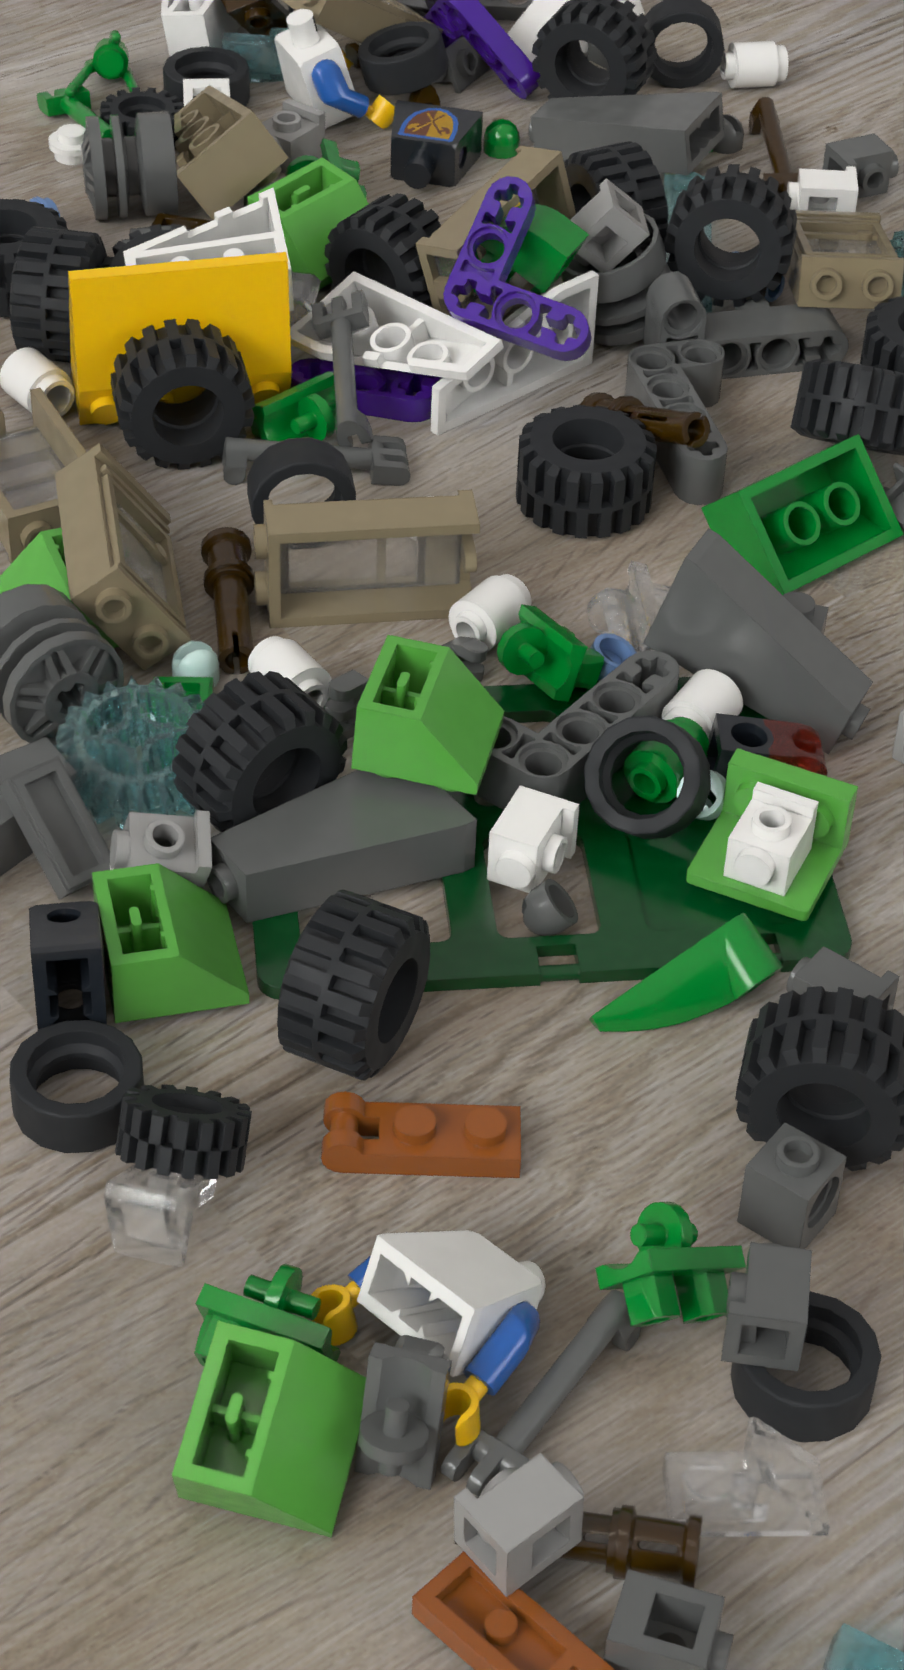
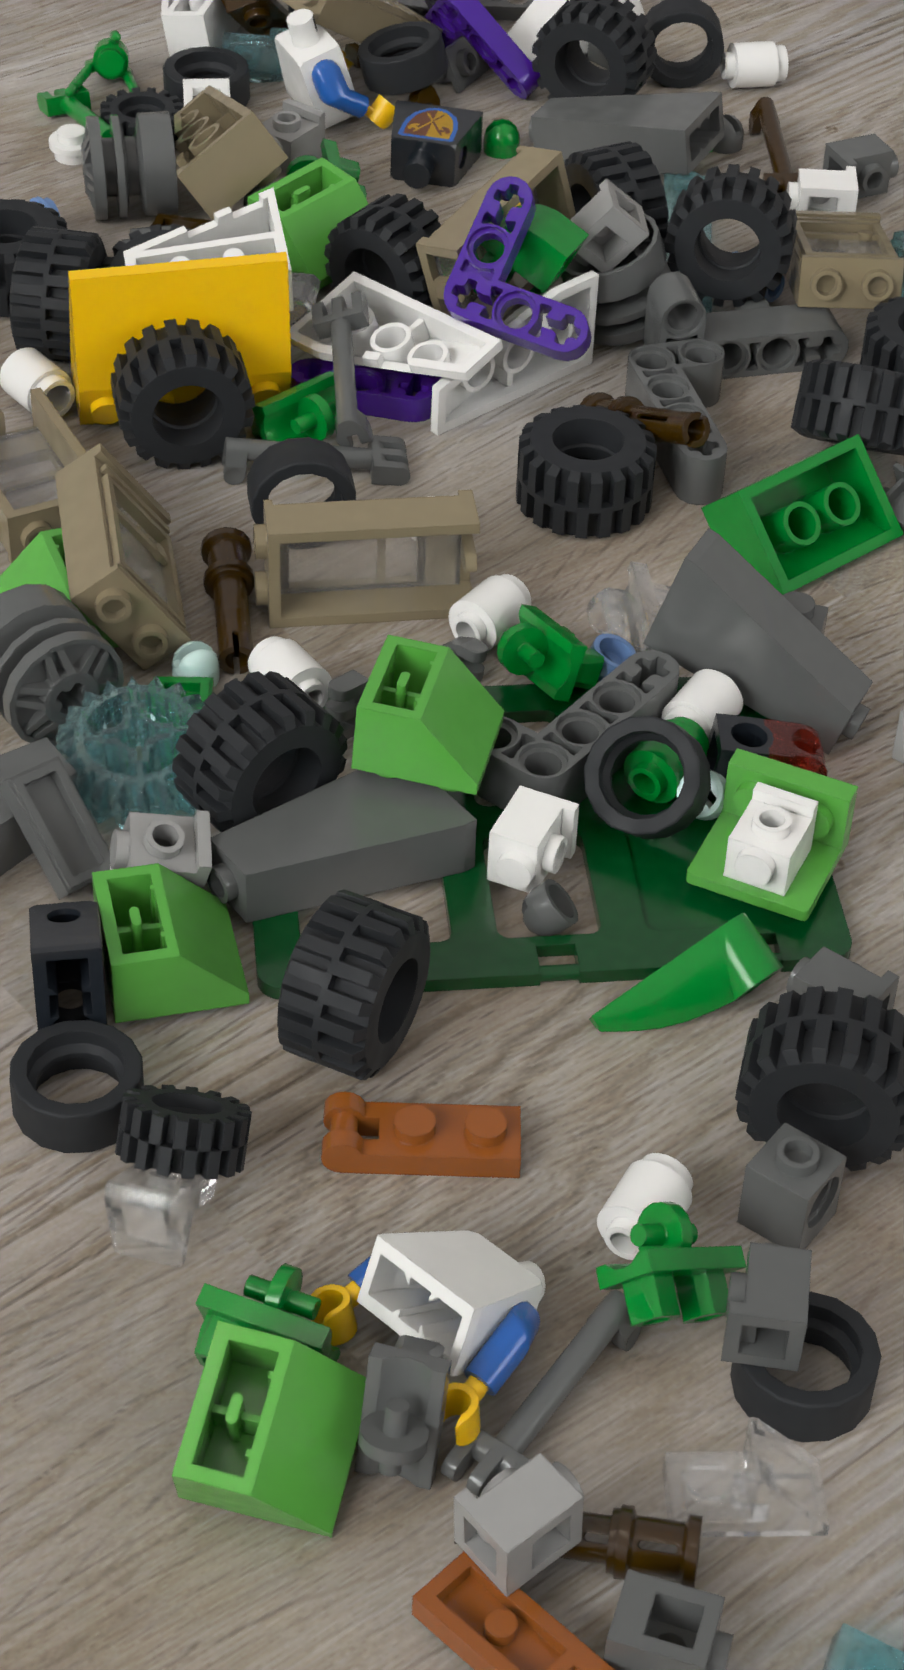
none -> white brick [597,1153,693,1260]

